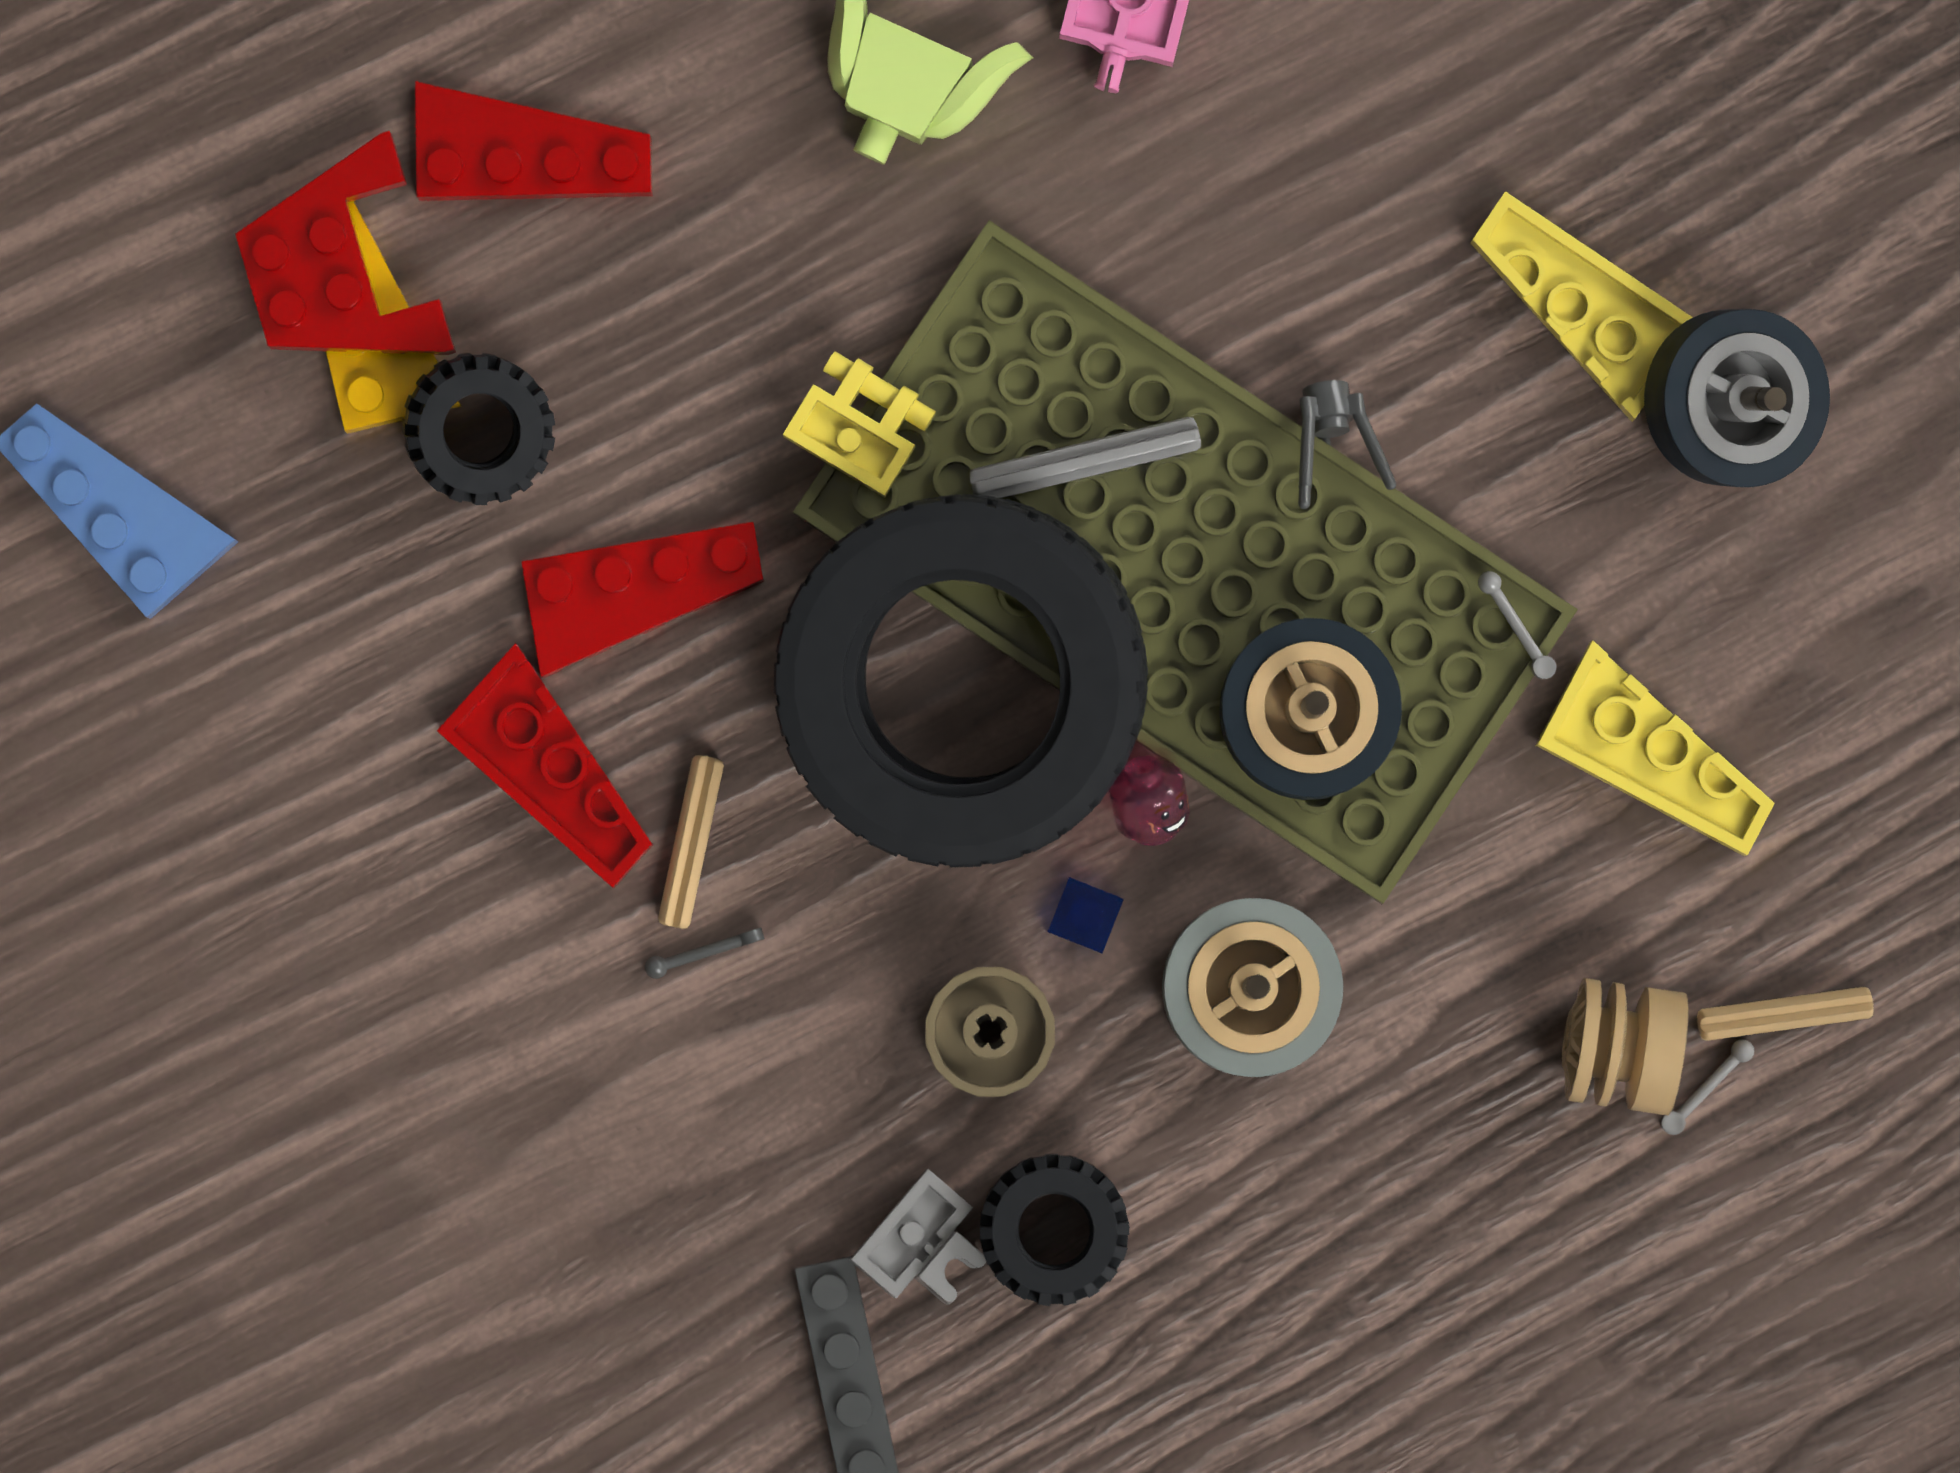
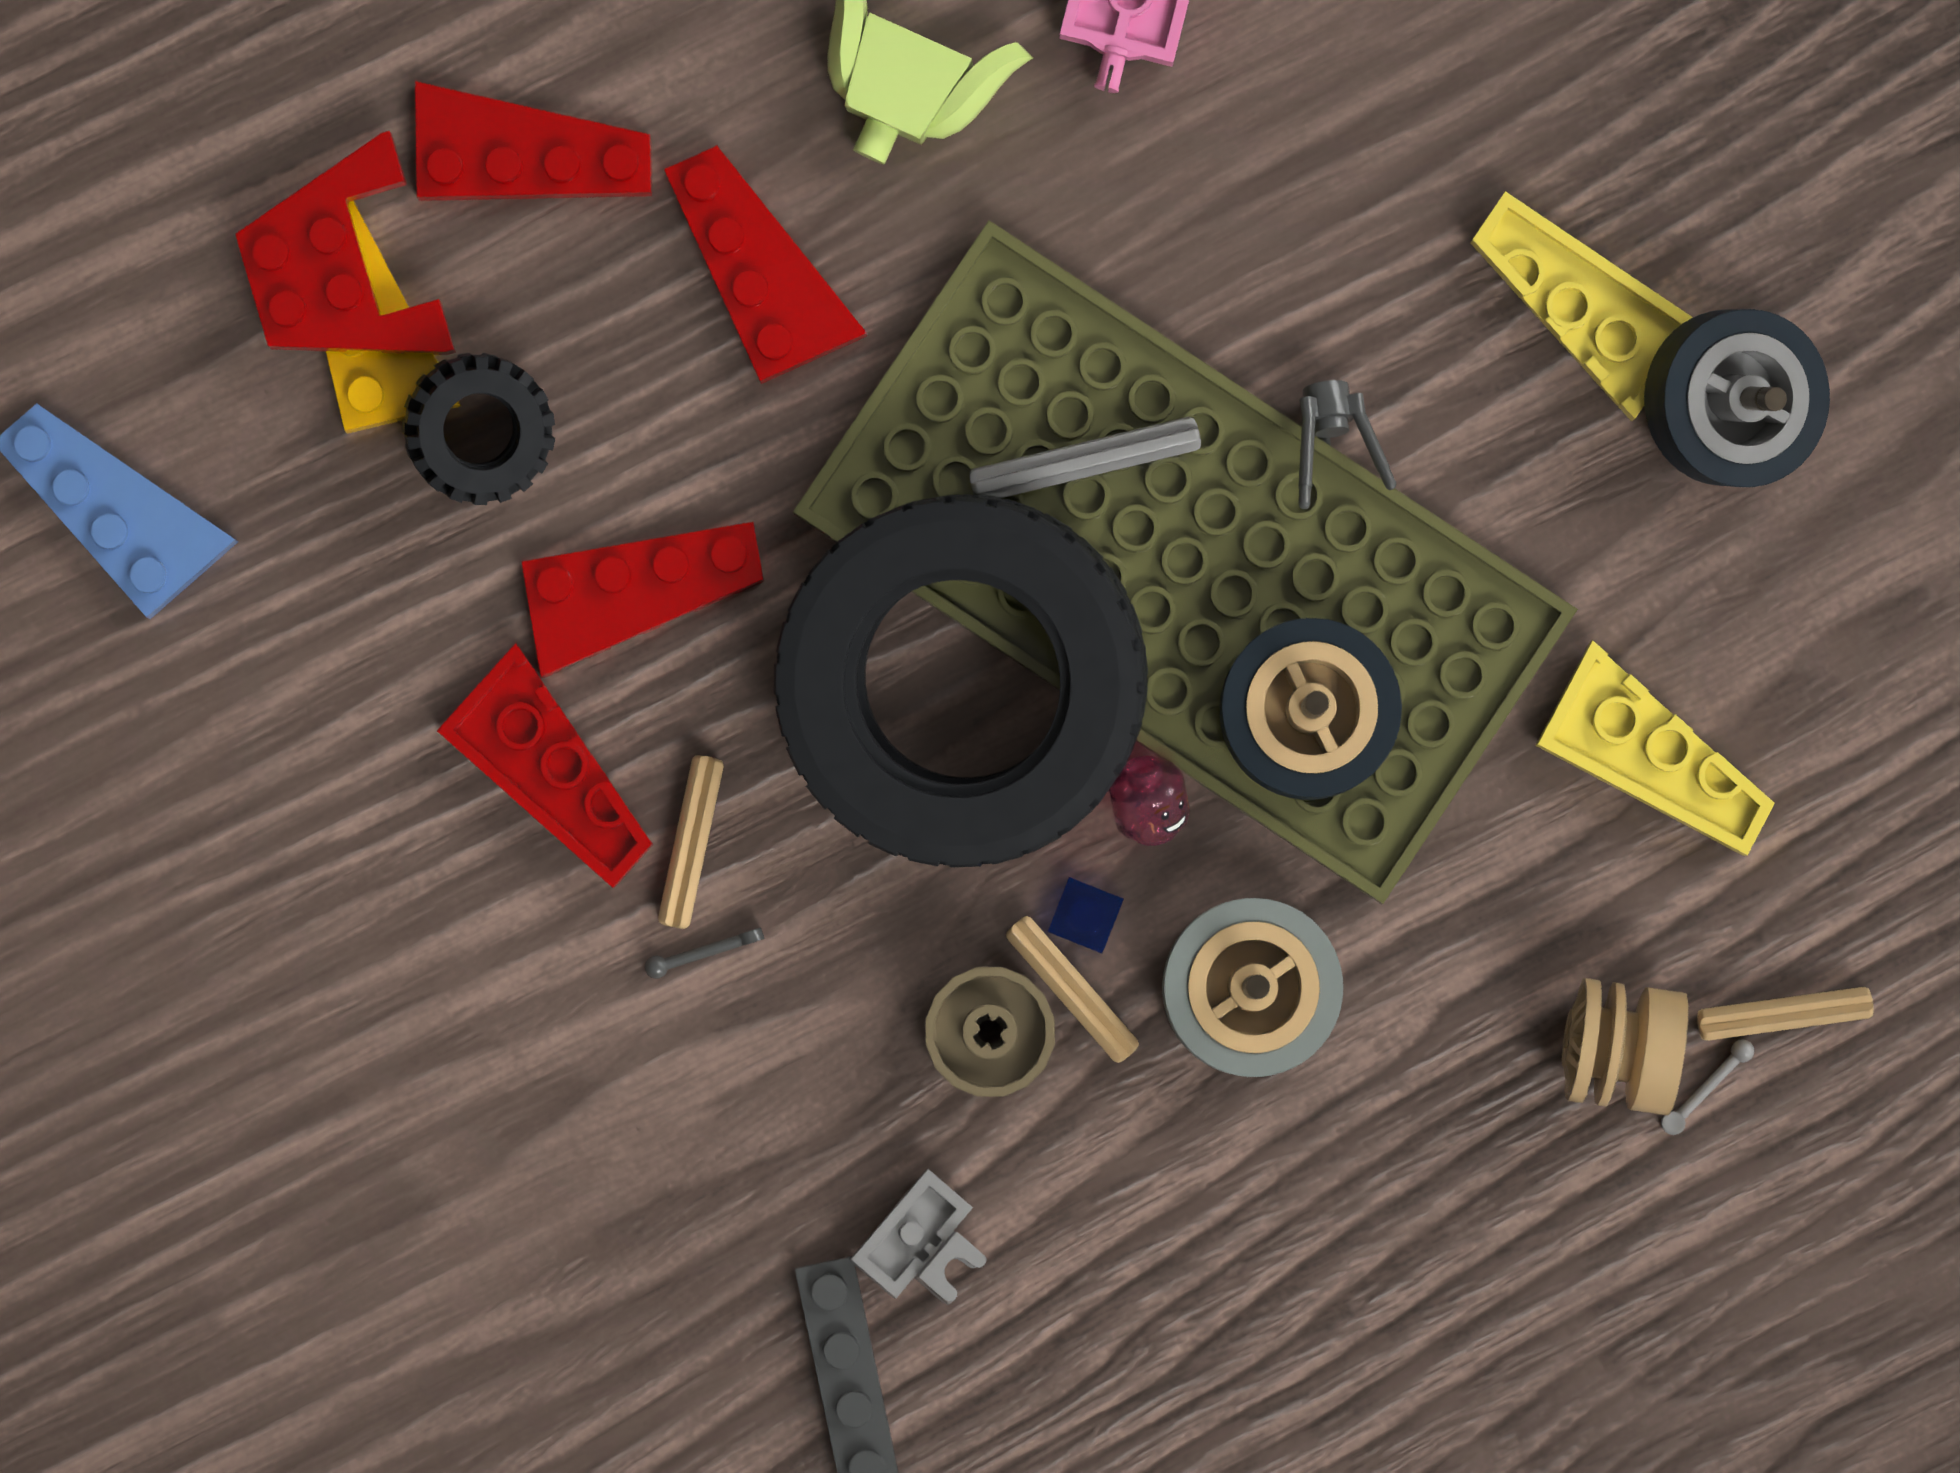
light yellow plate [783,351,936,498] -> none
black tyre [980,1154,1130,1306] -> none
light grey hinge [1478,571,1556,679] -> none
none -> red wing [664,146,867,384]
none -> tan axle [1006,916,1139,1063]

